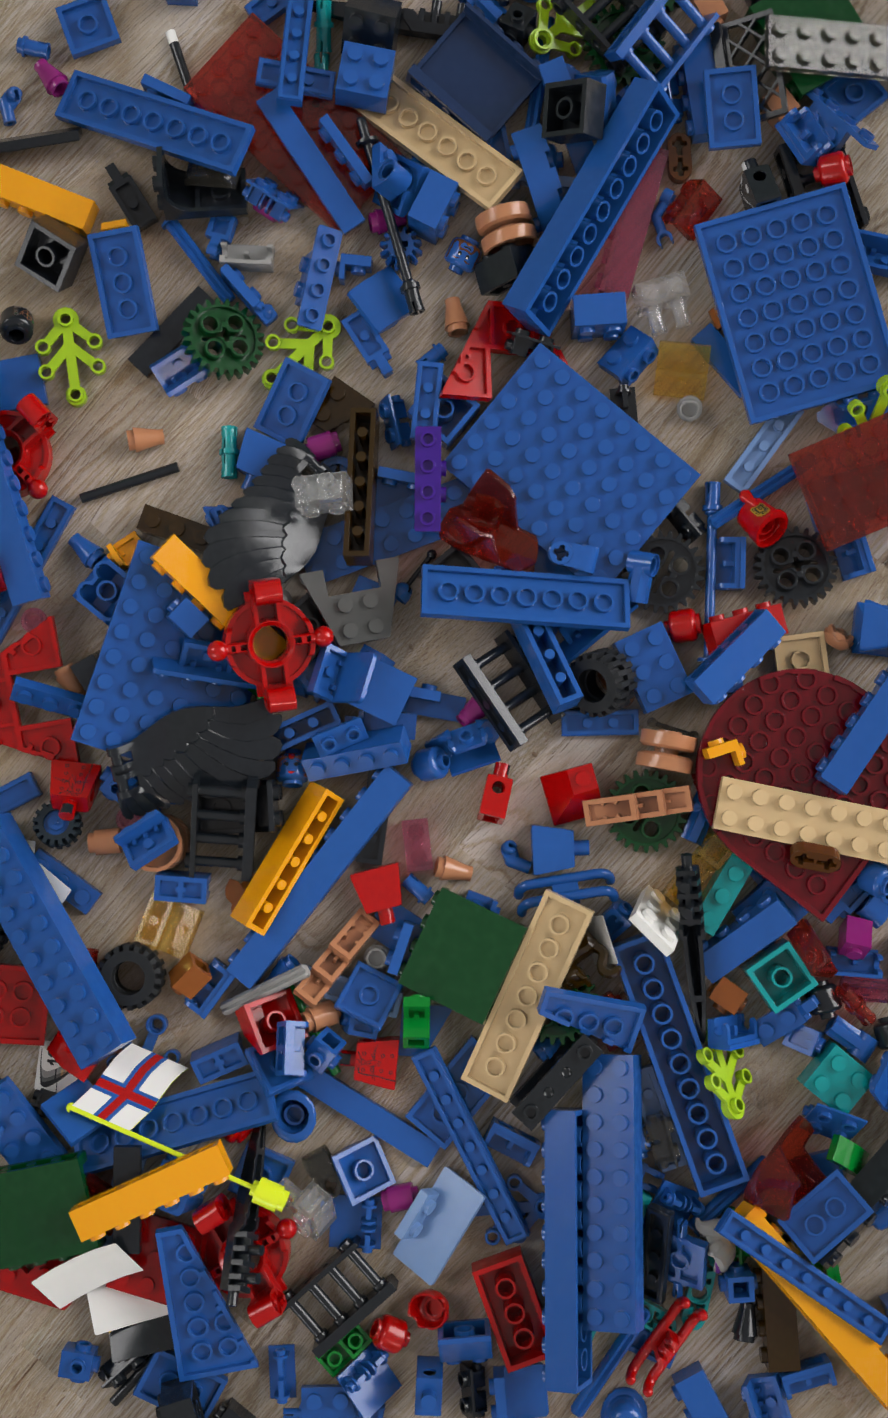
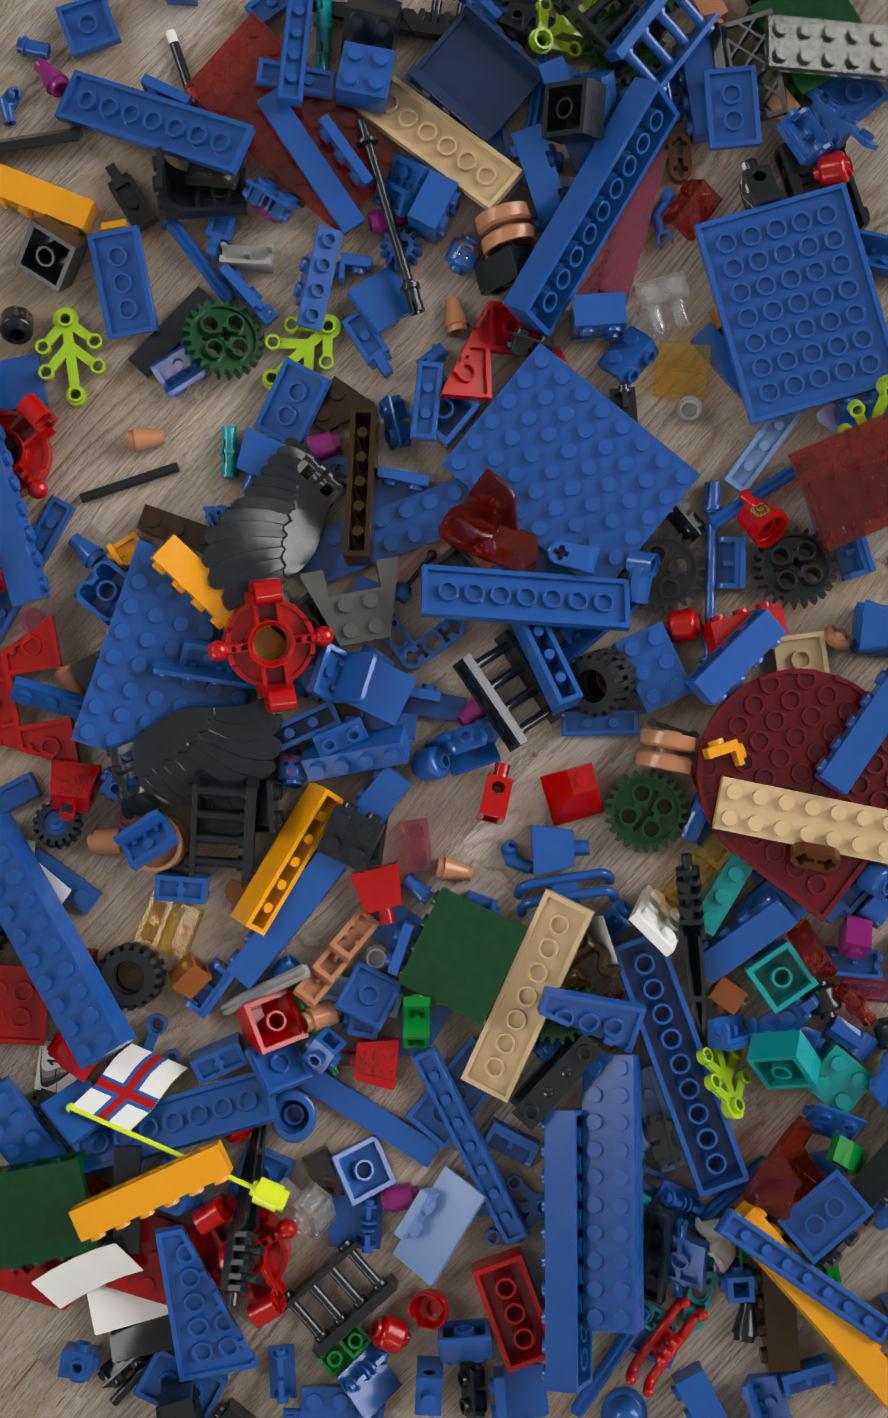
blue brick [165,597,209,638] -> none
hinge [275,1020,309,1077] -> none
clear brick [291,471,353,518] -> none
blue plate [372,142,412,201] -> none
dark purple bracket [414,426,446,532] -> none
nougat slope [582,785,694,827] -> none
none -> black plate [316,800,387,873]
none -> blue beam [384,612,465,670]
none -> teal brick [747,1029,821,1090]

